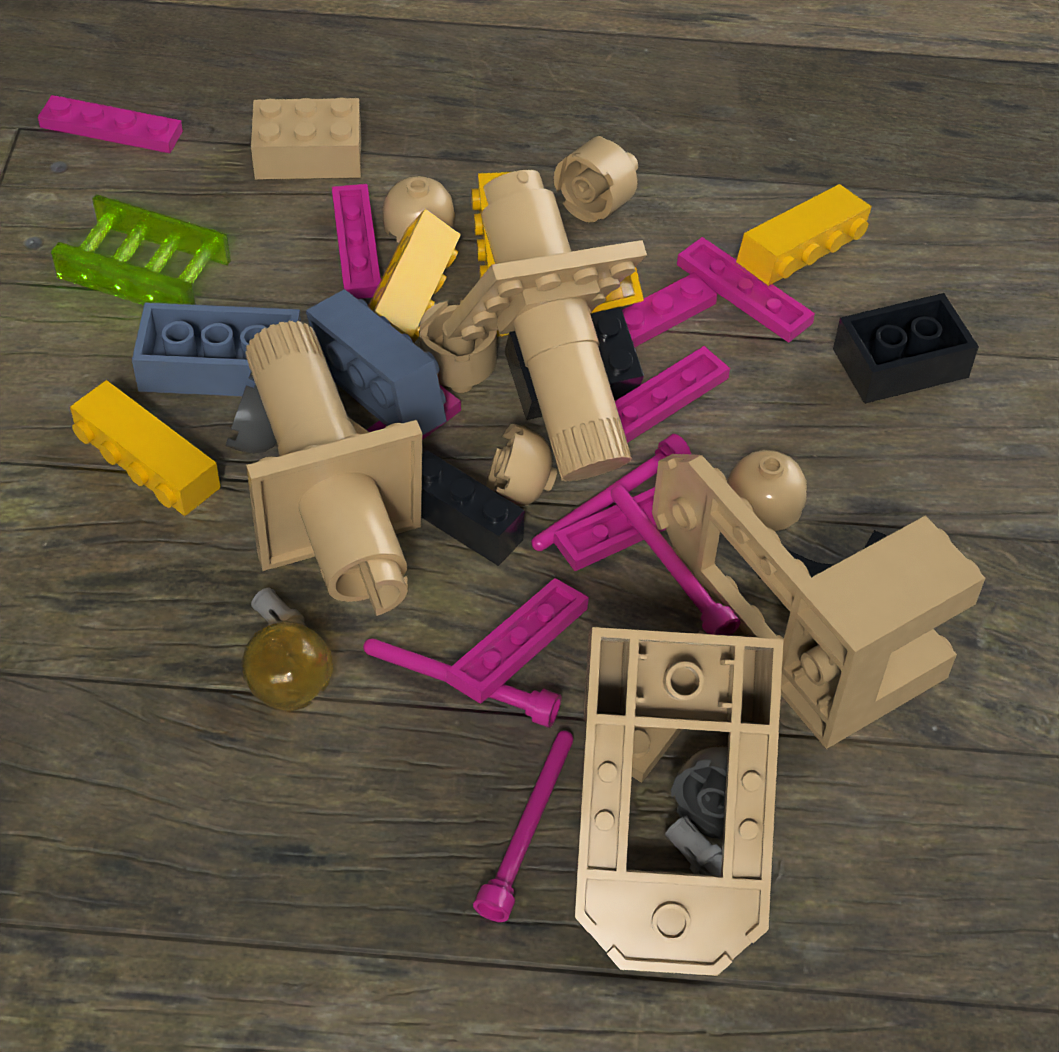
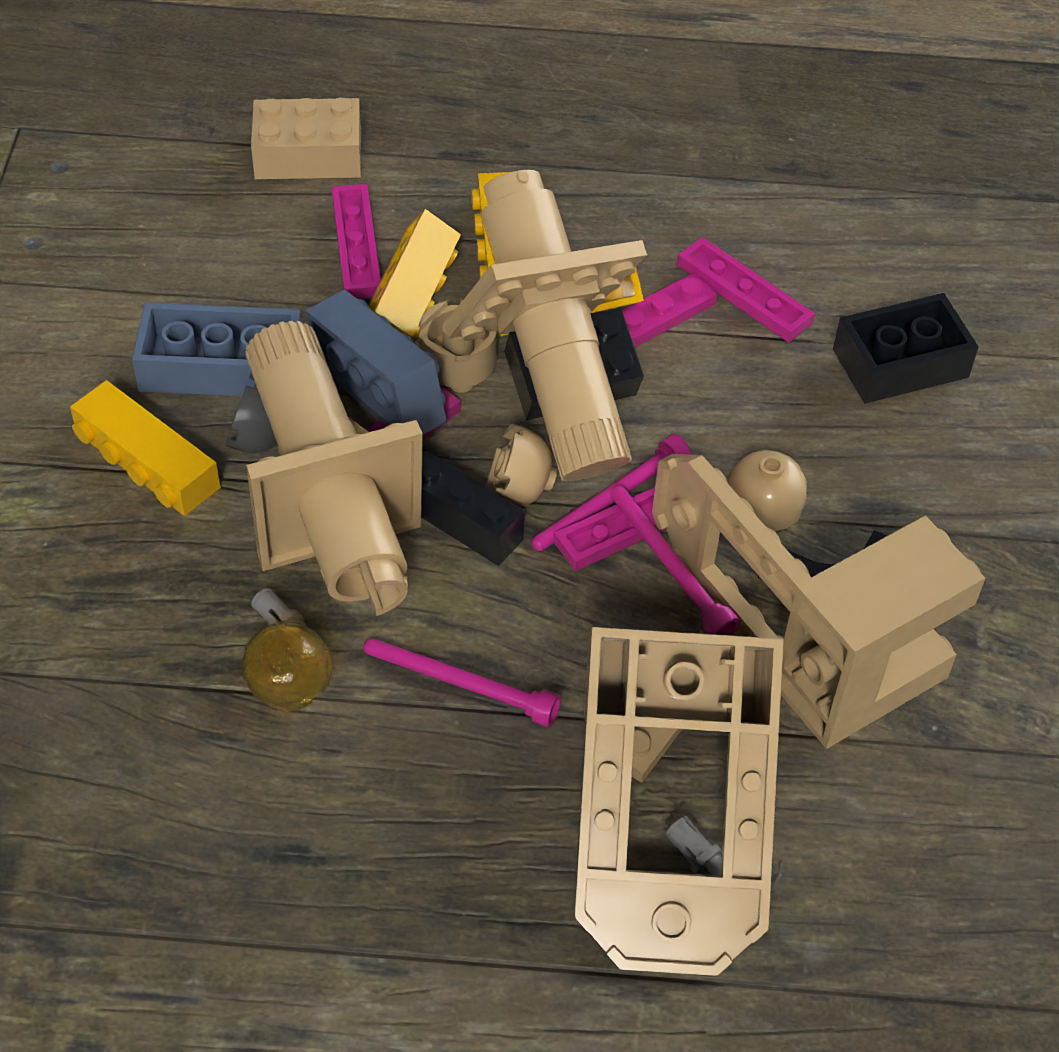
dark pink plate [38,95,183,153] -> none
clear neon green fence [51,194,231,305] -> none
tan cylinder [383,176,455,243] -> none
dark pink plate [446,578,589,704] -> none
dark pink piece [473,730,574,922] -> none
tan brick [554,136,638,222] -> none
dark pink plate [615,346,730,443] -> none
dark grey cylinder [671,745,728,839] -> none
yellow brick [736,184,872,286] -> none

